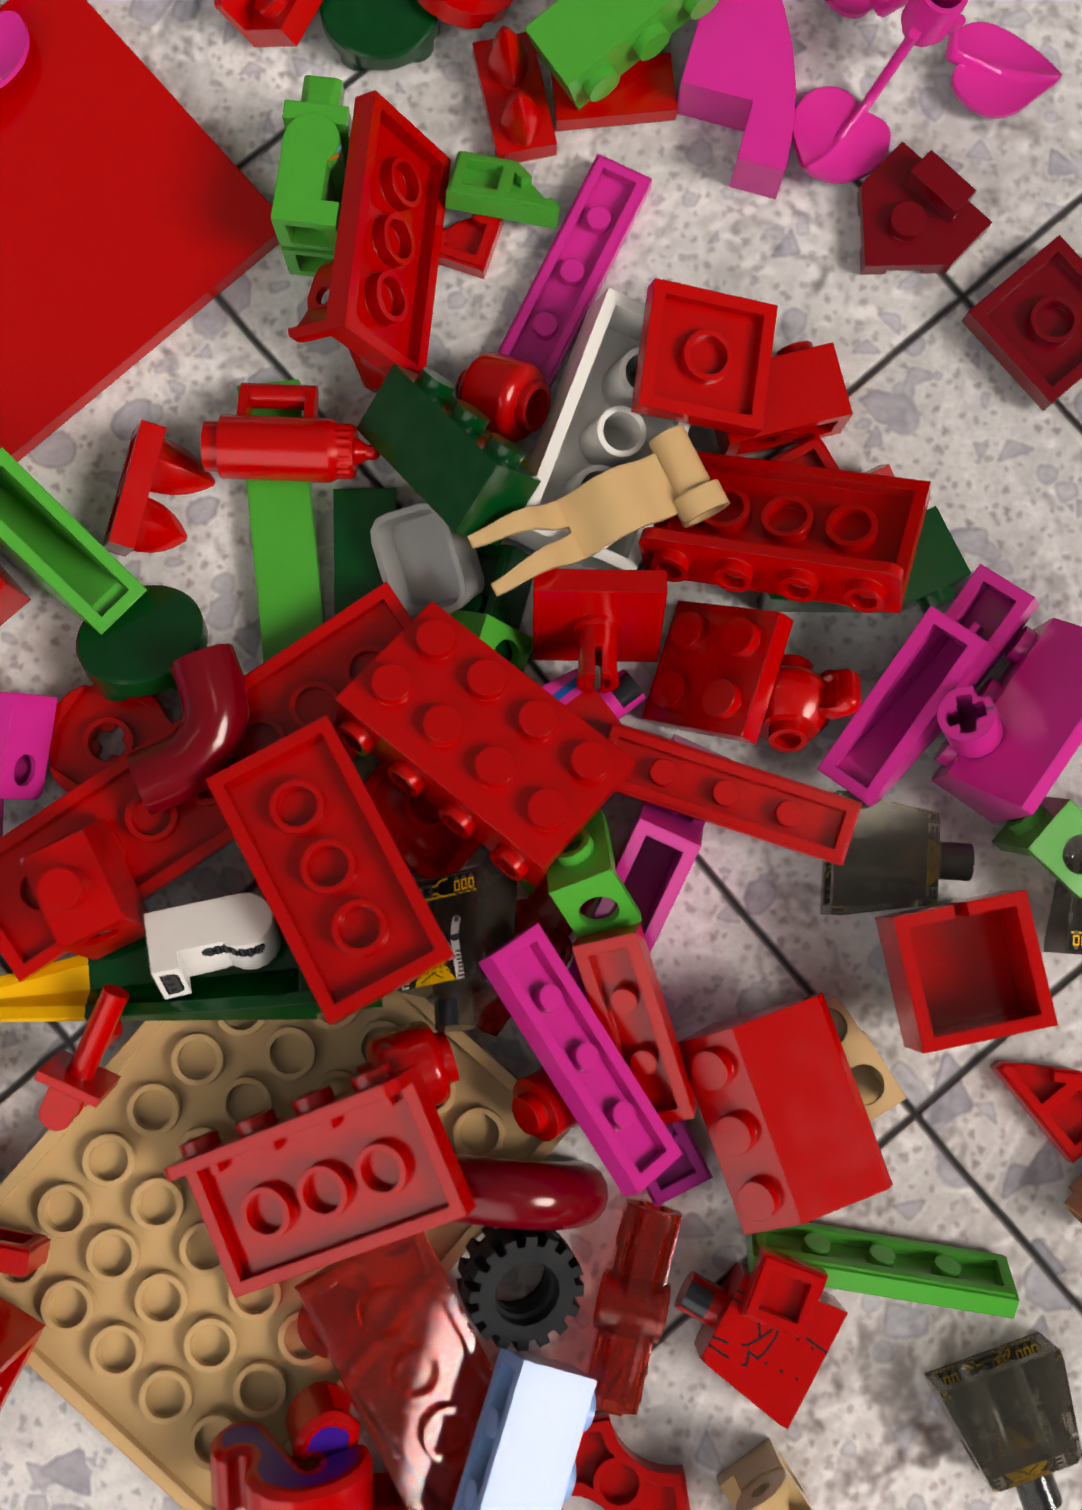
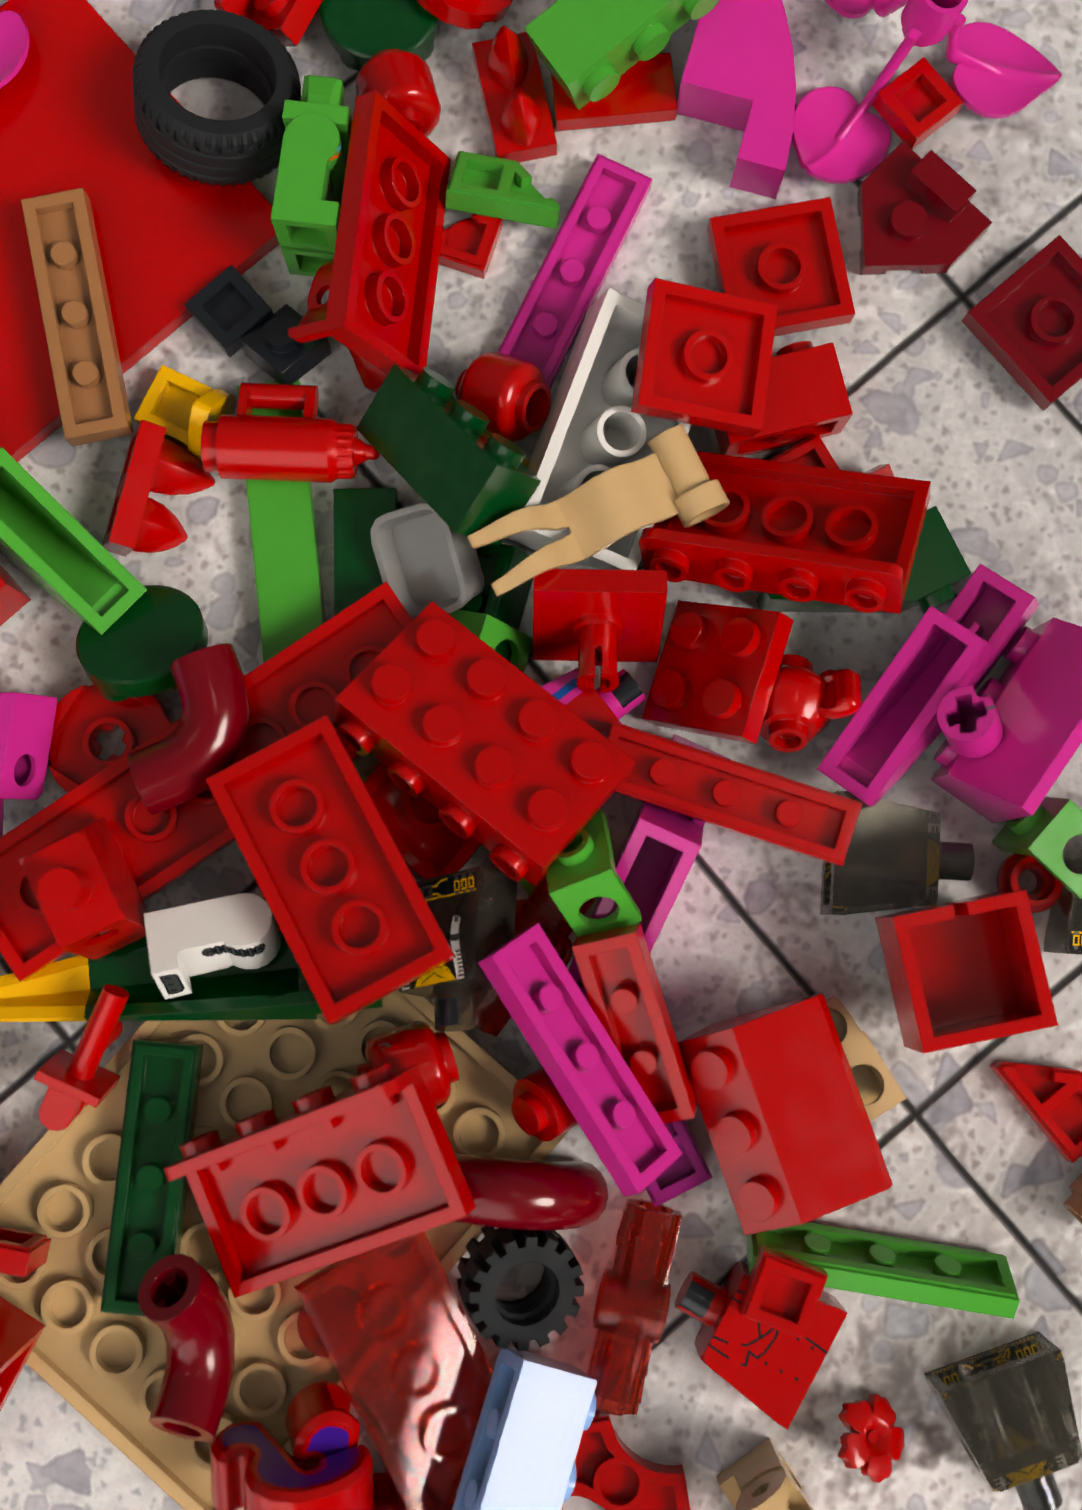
none -> medium nougat plate [21,188,134,447]
none -> dark green tile [100,1038,204,1316]
none -> black tyre [132,9,301,186]
none -> yellow tile [134,365,236,462]
none -> dark red cylinder [138,1254,235,1442]
none -> black plate [184,265,274,358]
none -> black plate [240,304,332,384]
none -> red head [355,49,441,137]
none -> red plate [707,197,855,336]
none -> red plant [838,1394,905,1483]
none -> red plate [872,57,963,149]
none -> red plate [997,853,1063,913]

